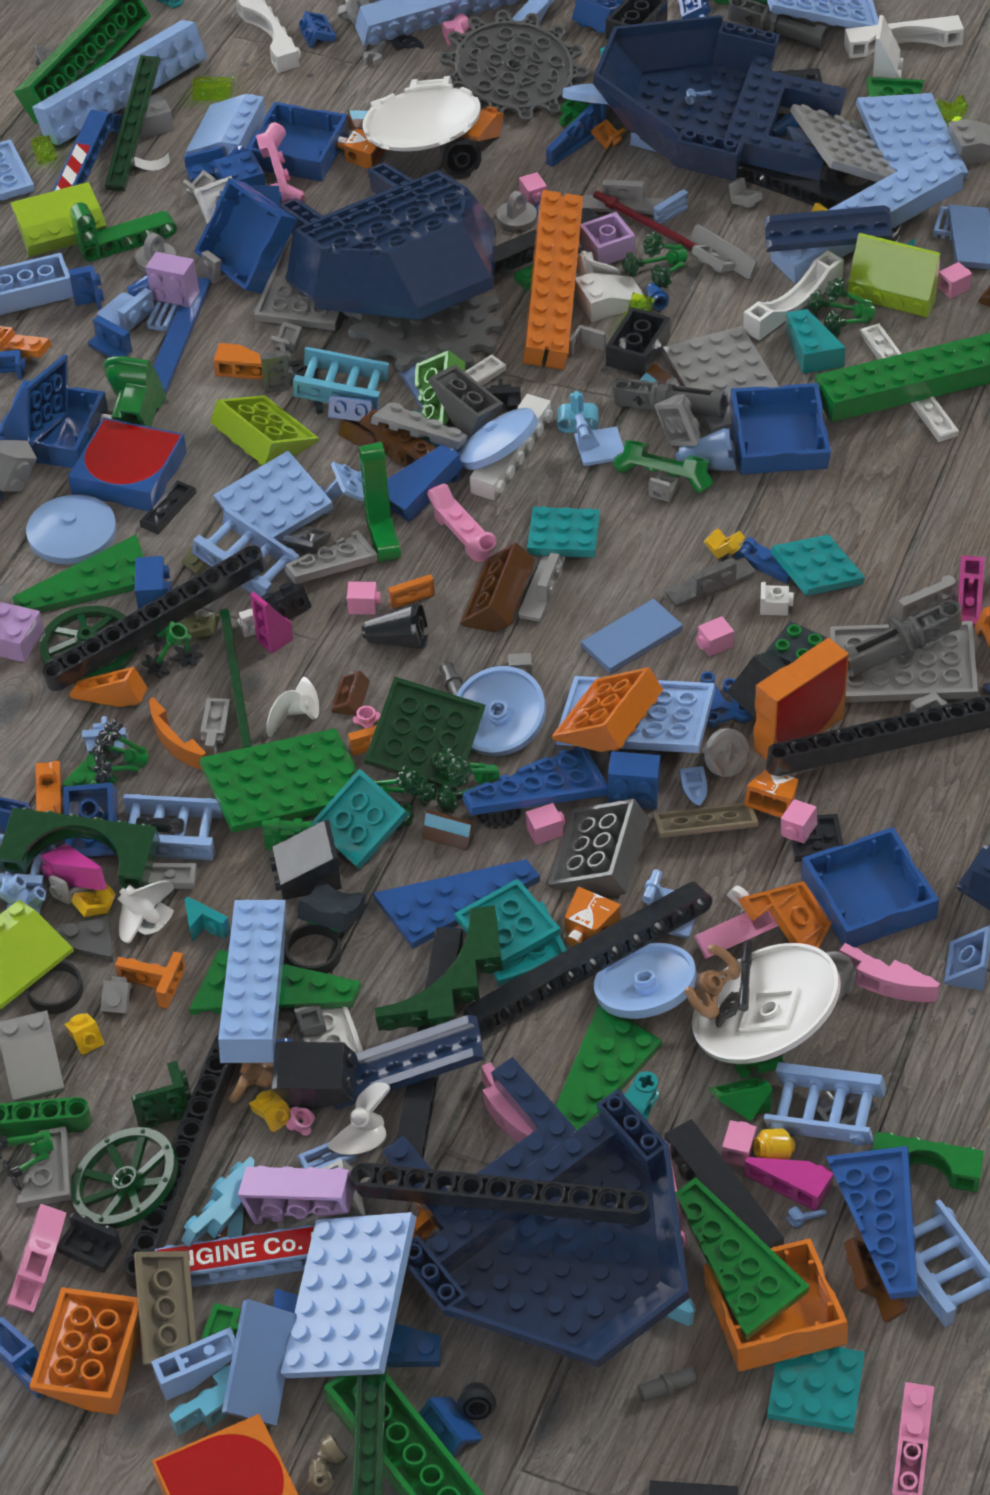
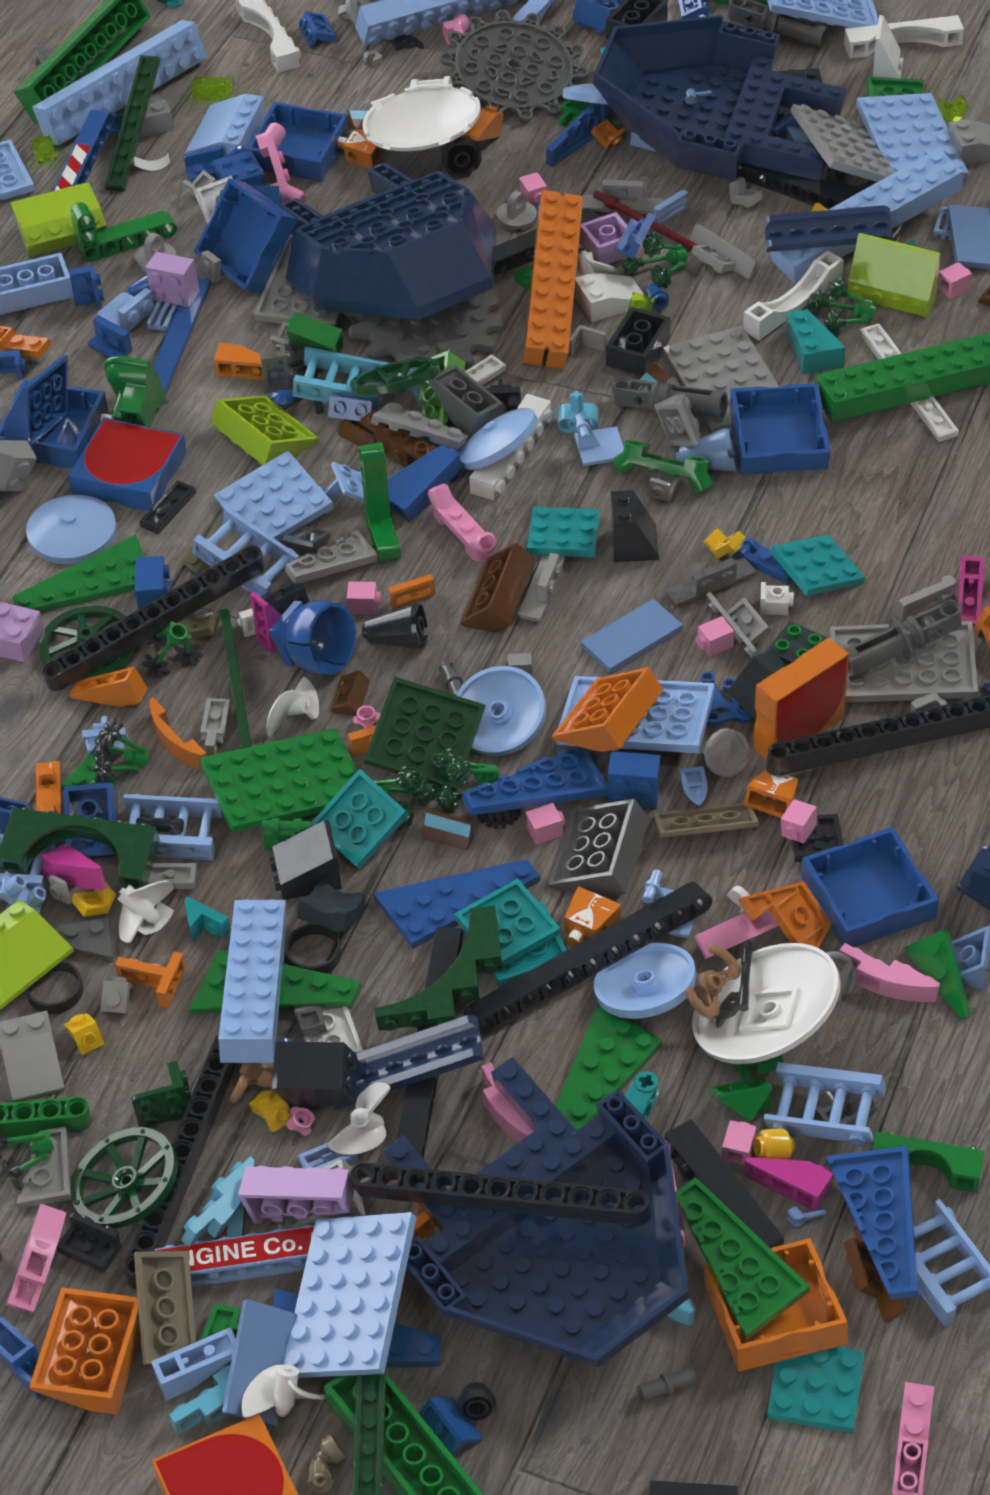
none -> white piece [241,1364,326,1418]
none -> blue plate [268,600,357,675]
none -> blue rock [270,390,299,407]
none -> green brick [285,311,345,353]
none -> dark green wheel [349,358,440,396]
none -> black slope [611,490,659,562]
none -> blue bracket [615,212,656,259]
none -> light grey bracket [706,592,772,658]
none -> green wing [904,930,972,1019]

